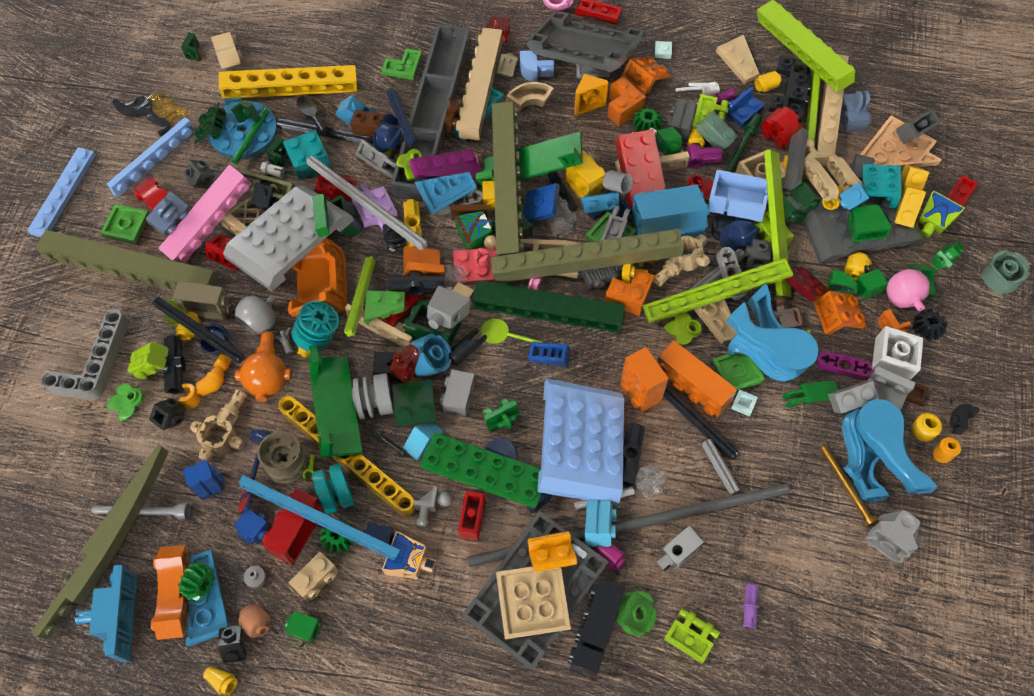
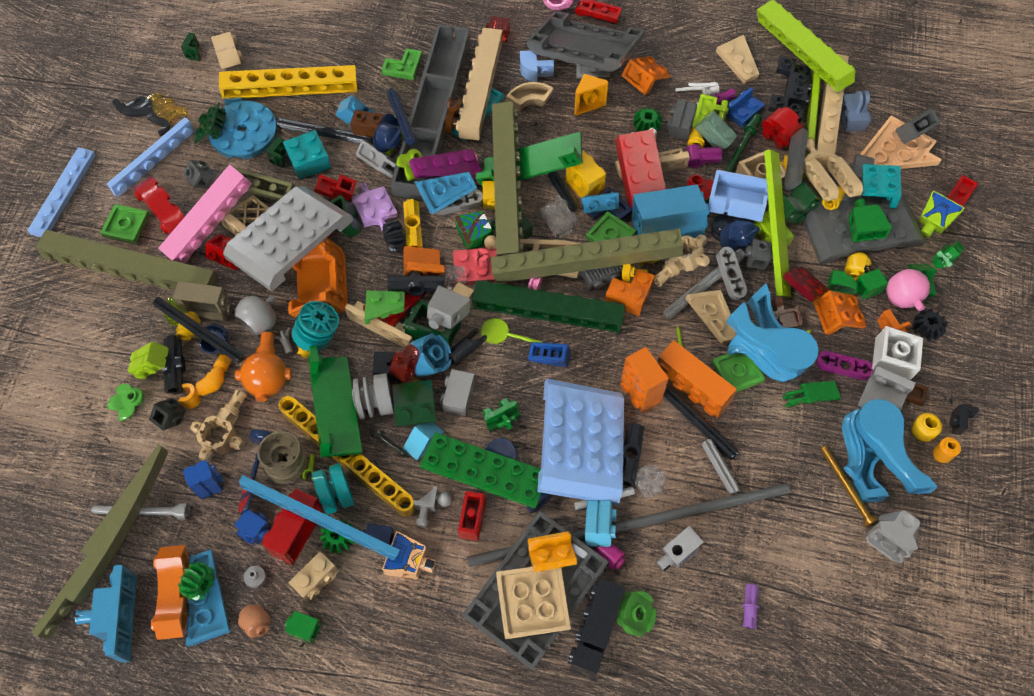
light grey beam [41,309,128,400] -> none
sand blue brick [146,191,189,236] -> none
yellow cone [203,666,238,696] -> none
black bracket [217,625,246,663] -> none
dark green bracket [231,99,261,123] -> none
green bar [231,108,270,165] -> none
black bracket [251,182,275,210] -> none
white pin [260,161,285,178] -> none
black piece [296,96,327,135] -> none
light grey axle [307,156,427,250] -> none
green piece [312,194,330,237] -> none
lime axle [344,256,376,337] -> none
reddish brown tile [451,204,487,220] -> none
dark tan bracket [497,53,519,78] -> none
blue plate [524,183,560,223] -> none
light grey hinge [600,205,630,241] -> none
light grey piece [603,170,633,194] -> none
orange brick [607,76,646,127] -> none
lime tile [643,258,793,324] -> none
light aqua plate [655,41,672,59] -> none
green brick [657,126,682,156] -> none
lime plate [664,312,702,345] -> none
lime plate [664,608,720,664] -> none
light aqua plate [731,389,758,417] -> none
yellow brick [755,71,781,92] -> none
light grey brick [828,381,879,413] -> none
dark azure bracket [839,182,870,210] -> none
yellow arch [894,164,929,228] -> none
sand green brick [981,250,1030,295] -> none

